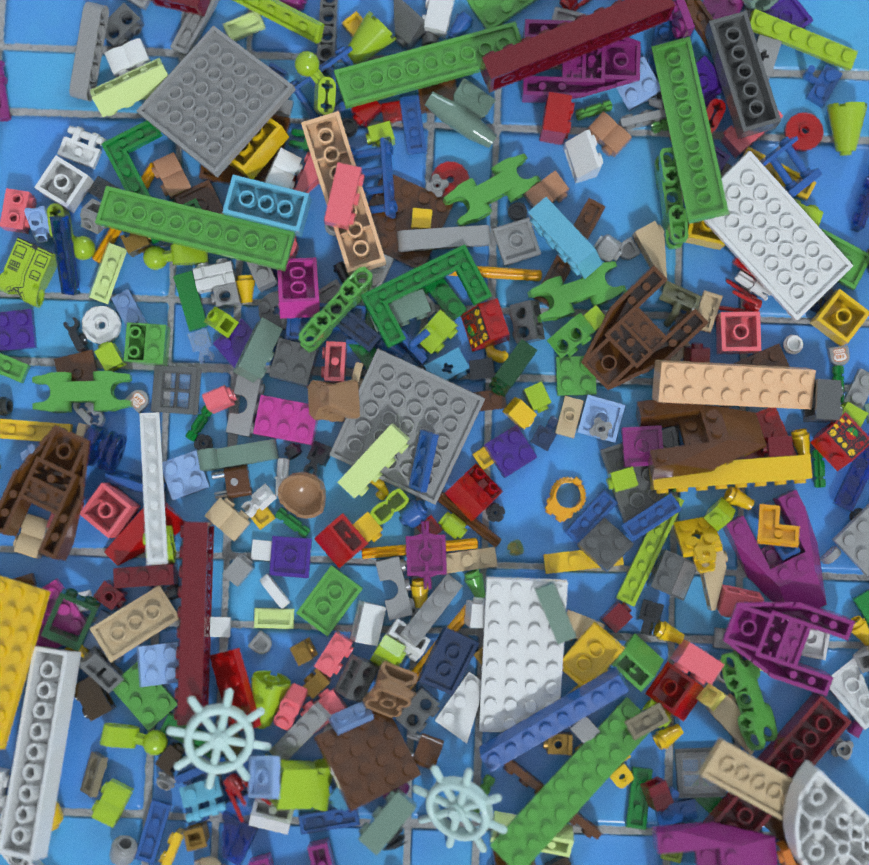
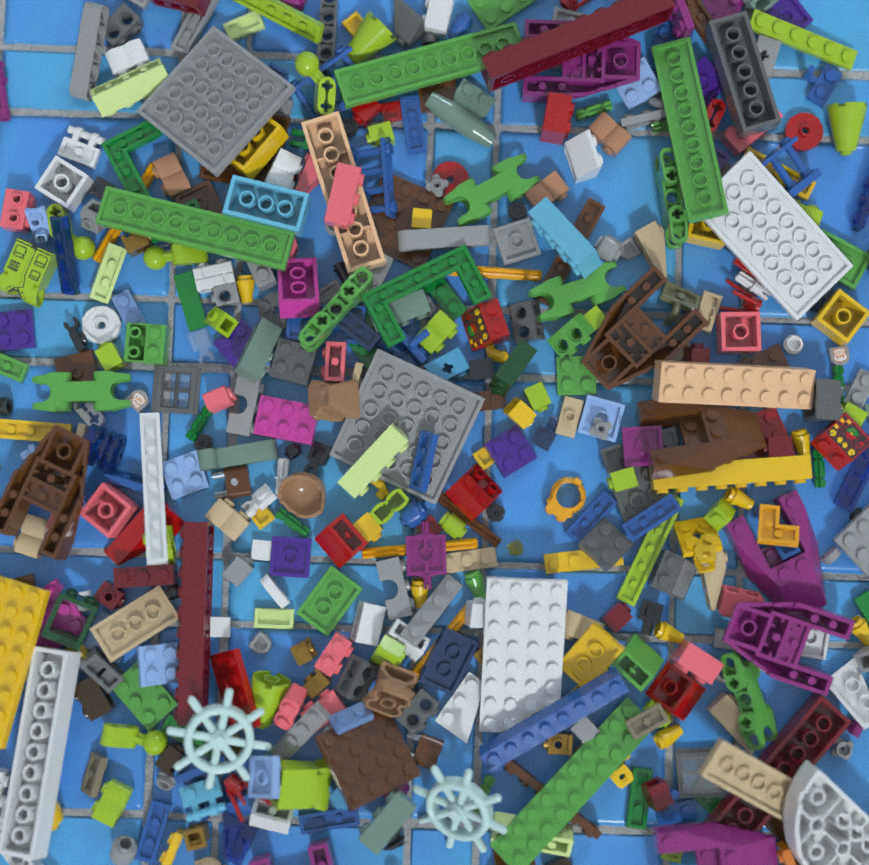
sand green tile [535,581,576,644] -> none
light yellow plate [696,683,726,712] -> none

